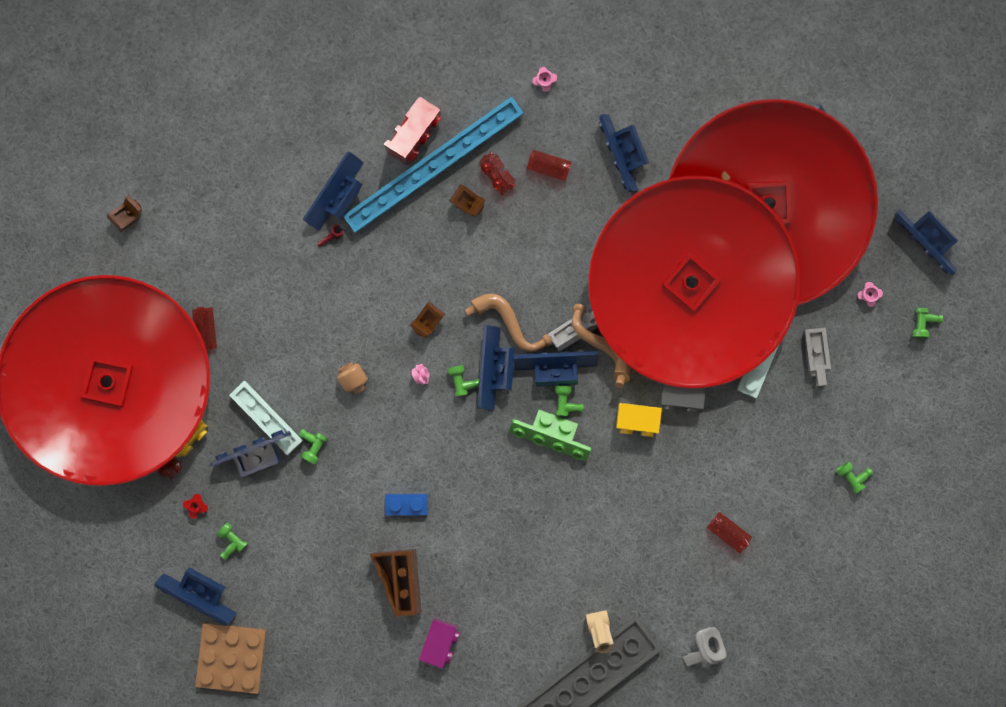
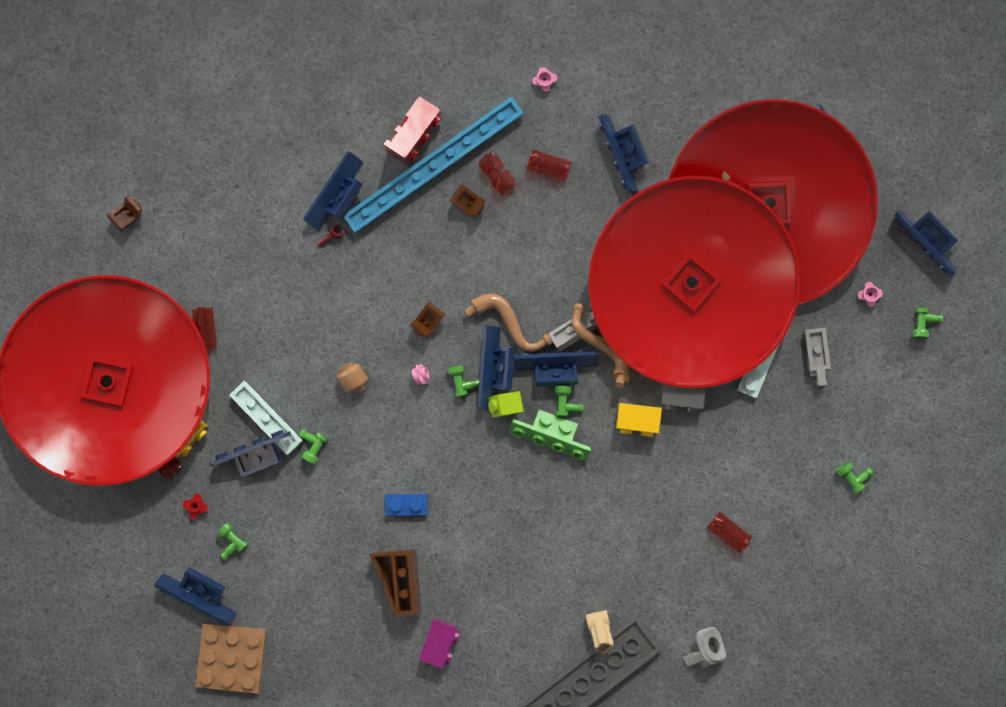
none -> lime brick [488,391,524,418]

